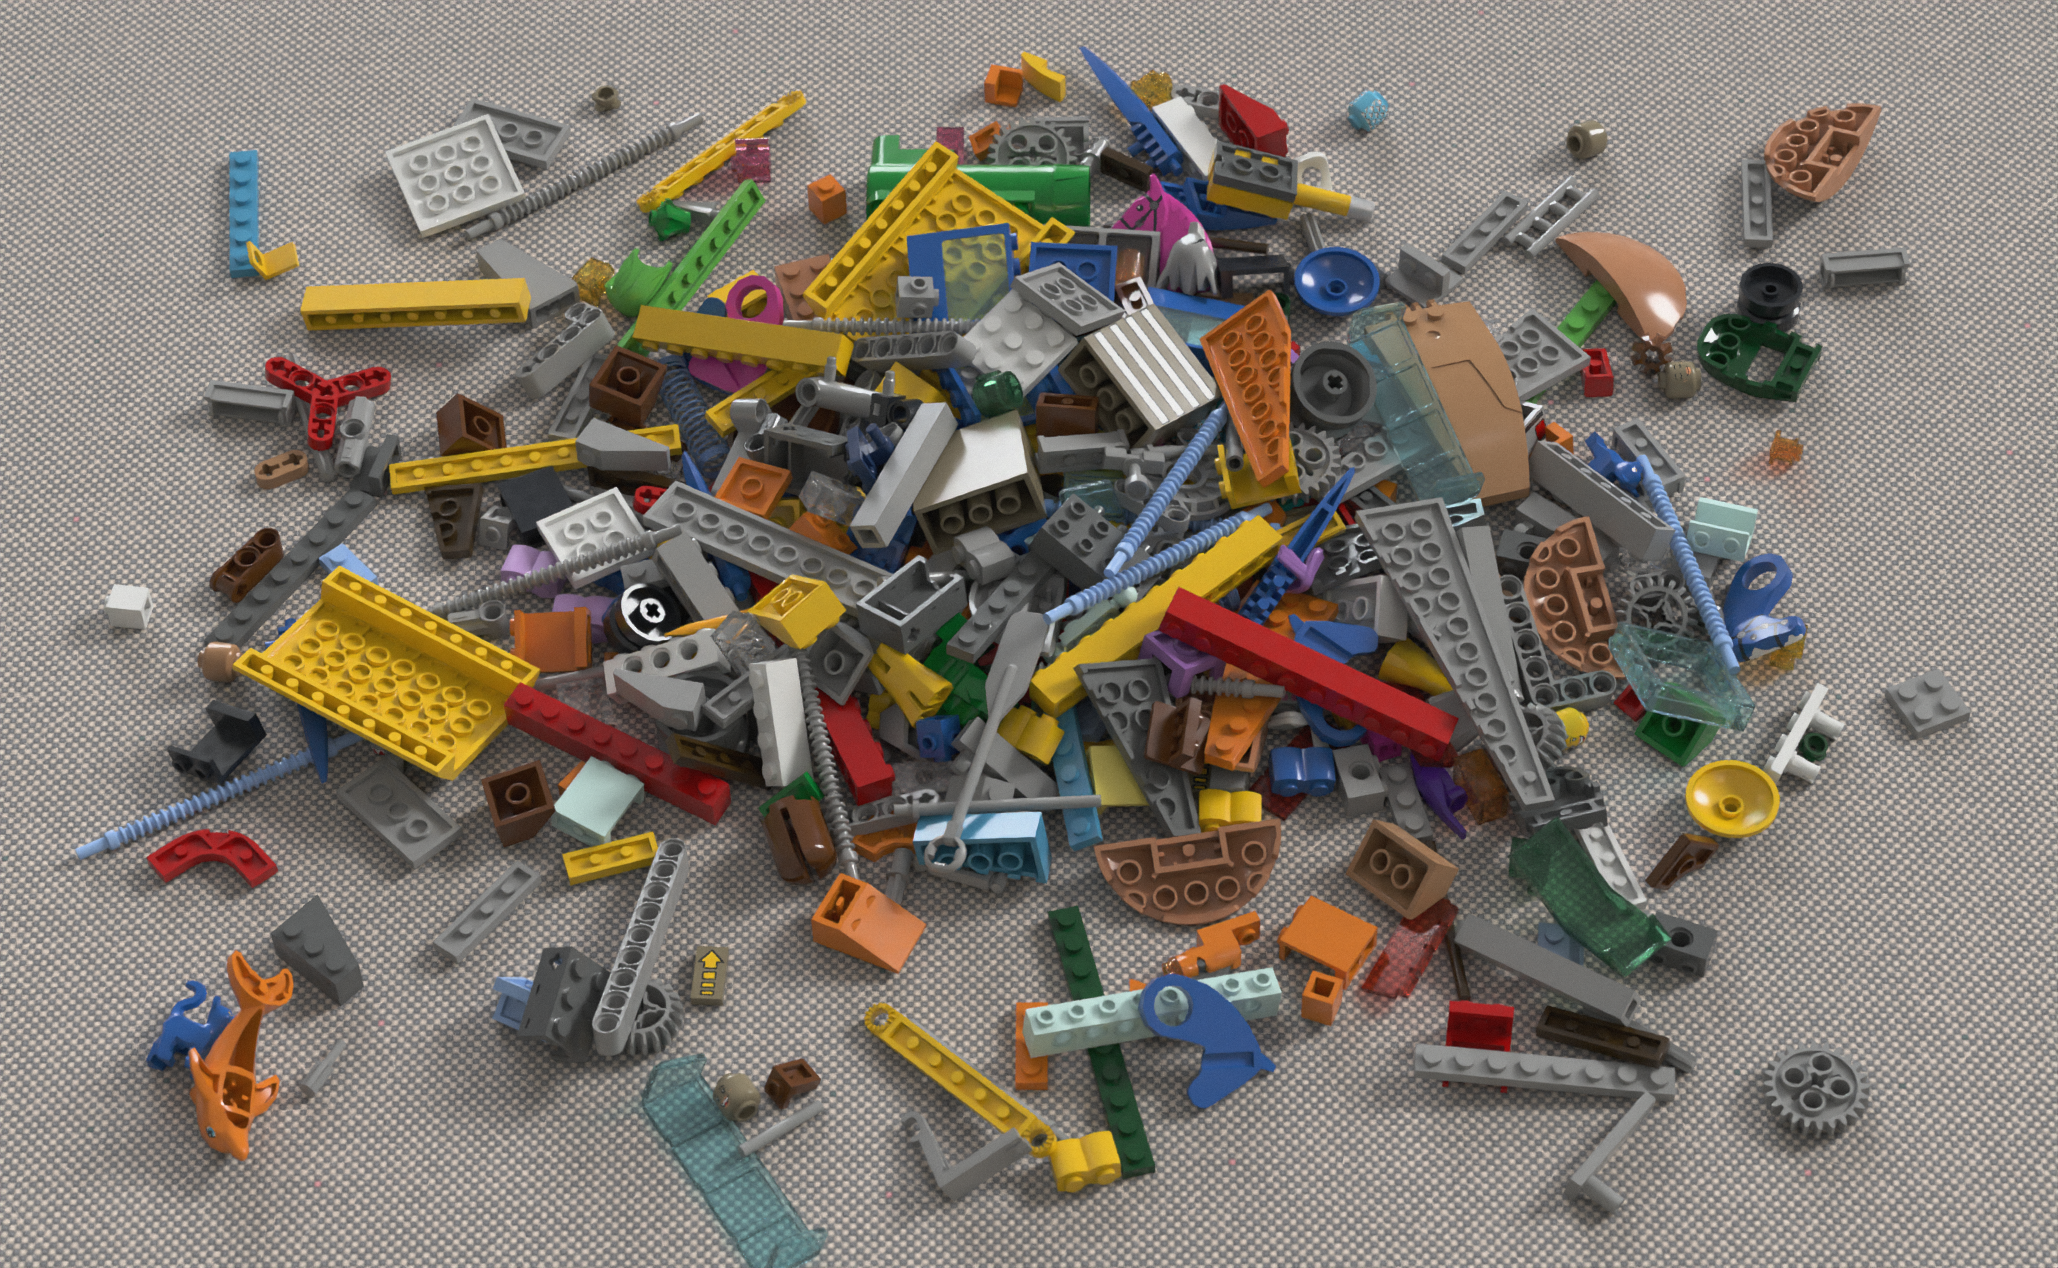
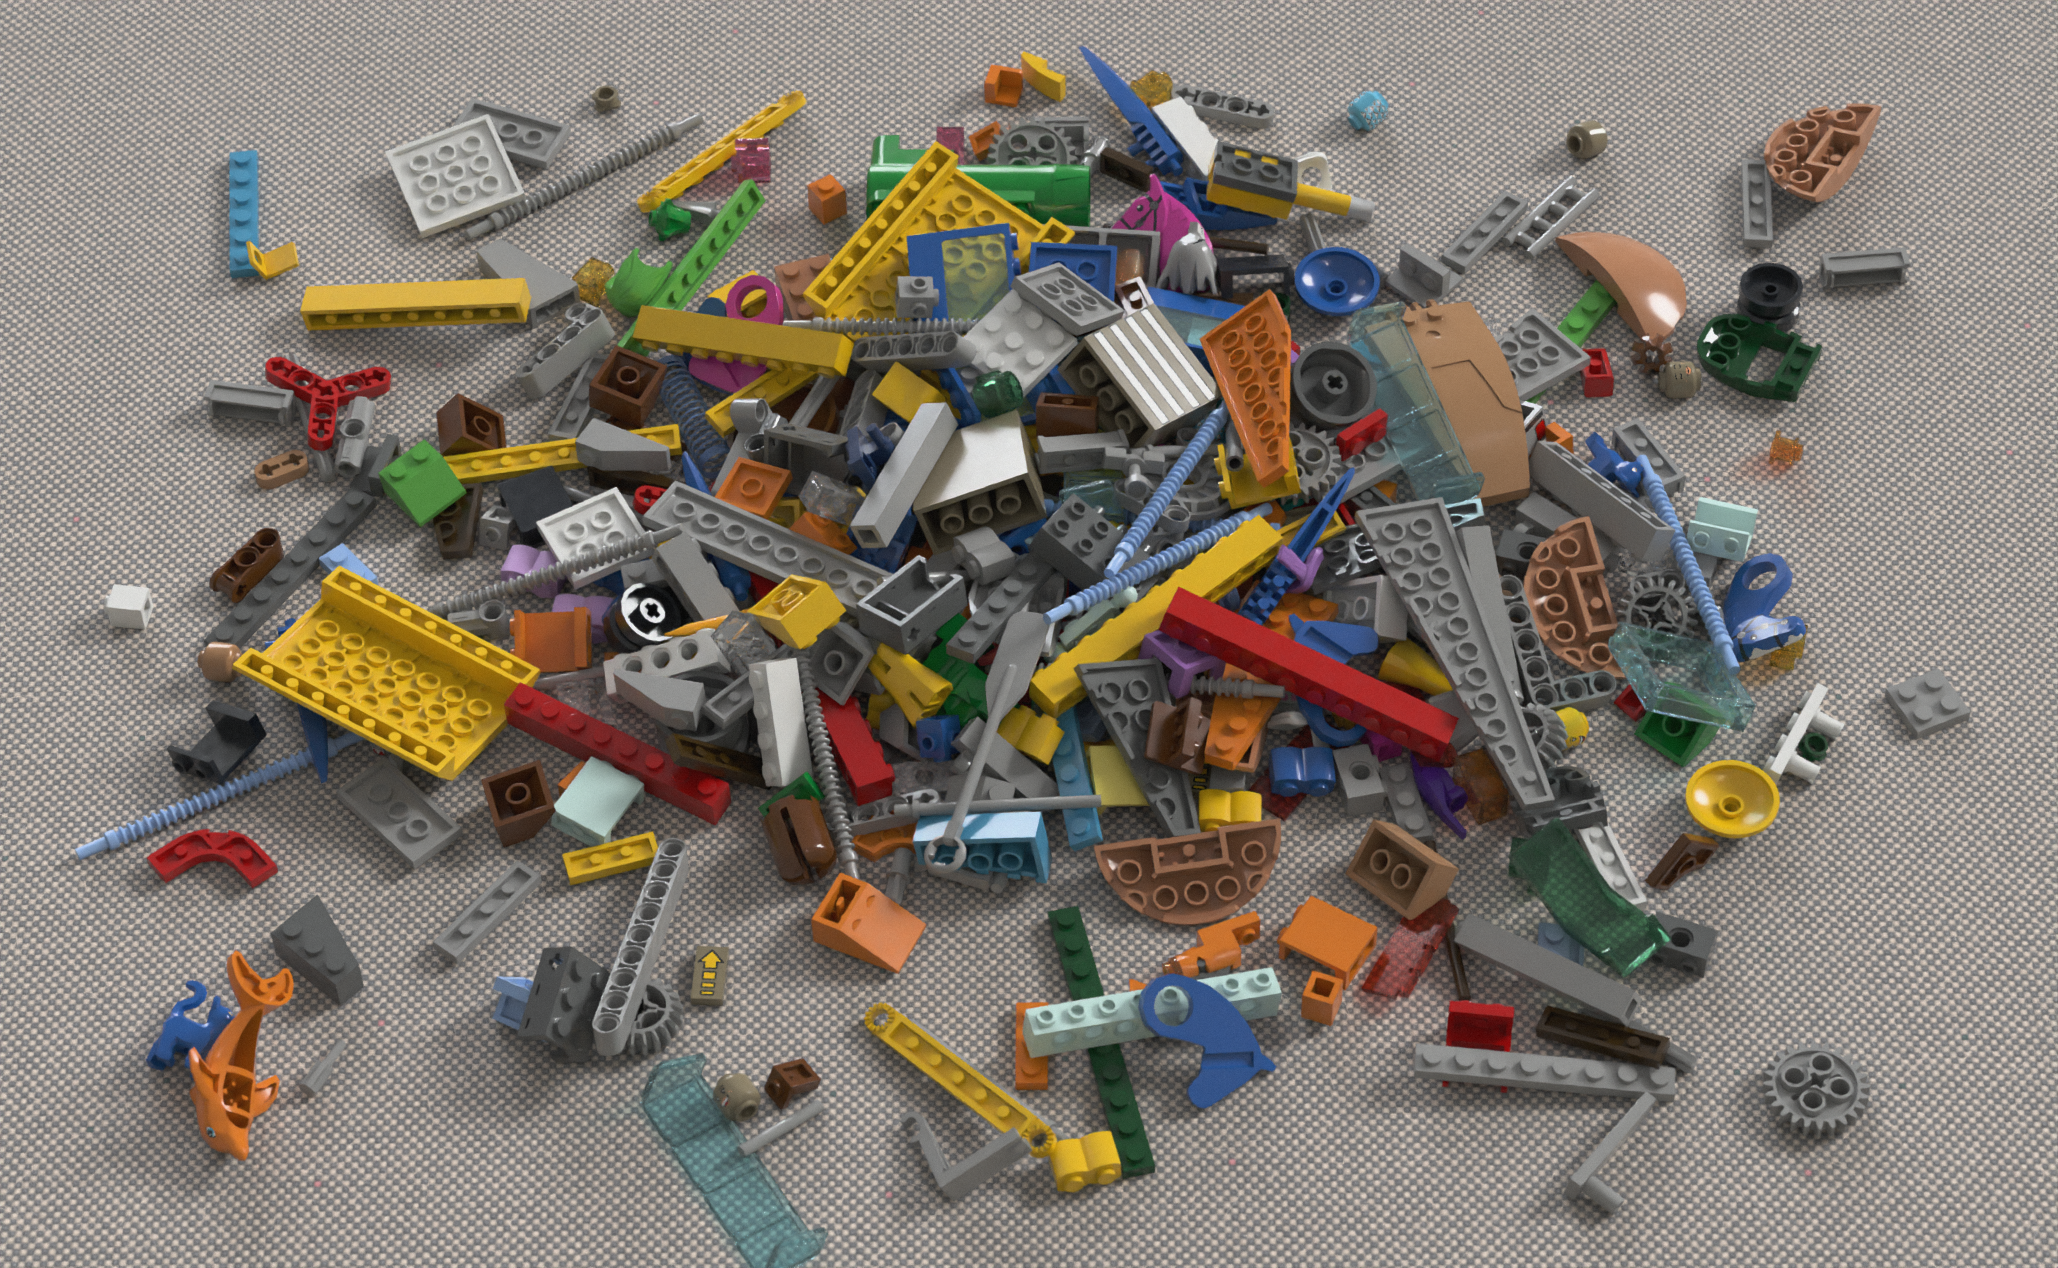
light grey piece [796,356,924,430] -> none
red slope [1219,84,1289,157] -> none
none -> bright green slope [378,439,466,527]
none -> red plate [1336,408,1388,462]

